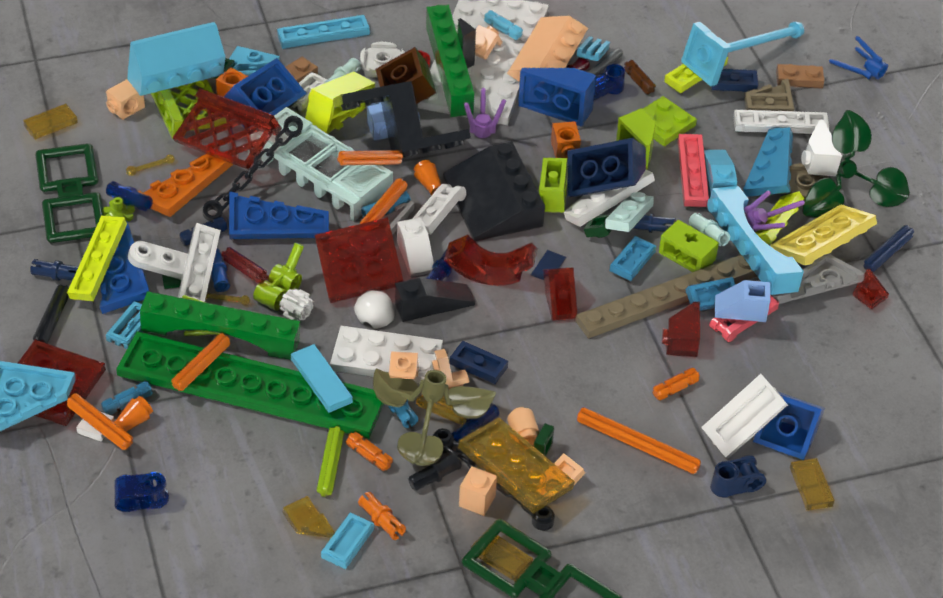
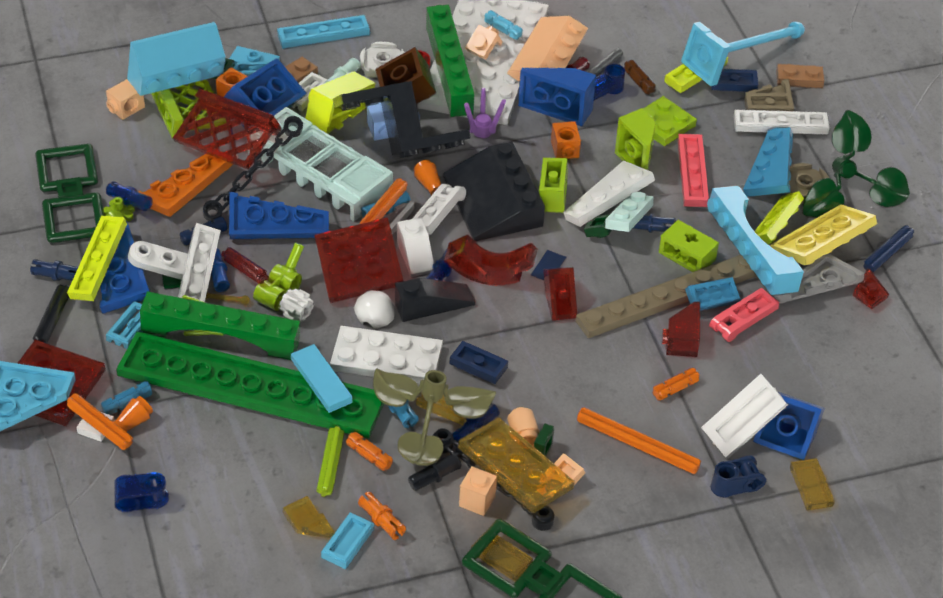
clear yellow tile [23,104,77,140] -> none
clear yellow hinge [126,154,175,176] -> none
orange axle [172,333,230,391] -> none
orange axle [337,150,403,166] -> none
light nougat bracket [389,351,419,379] -> none
light nougat bracket [432,349,469,389] -> none
black slope [458,18,476,69] -> none
dark blue slope [568,138,646,197] -> none
medium azure tile [576,36,610,62] -> none
dark azure plate [609,236,657,281] -> none
light aqua pin [689,213,730,246] -> none
medium azure slope [704,150,737,198] -> none
light blue slope [714,280,770,322] -> none
medium lavender plant [744,191,805,232] -> none
white slope [801,120,842,176] -> none
blue plant [829,36,888,79] -> none

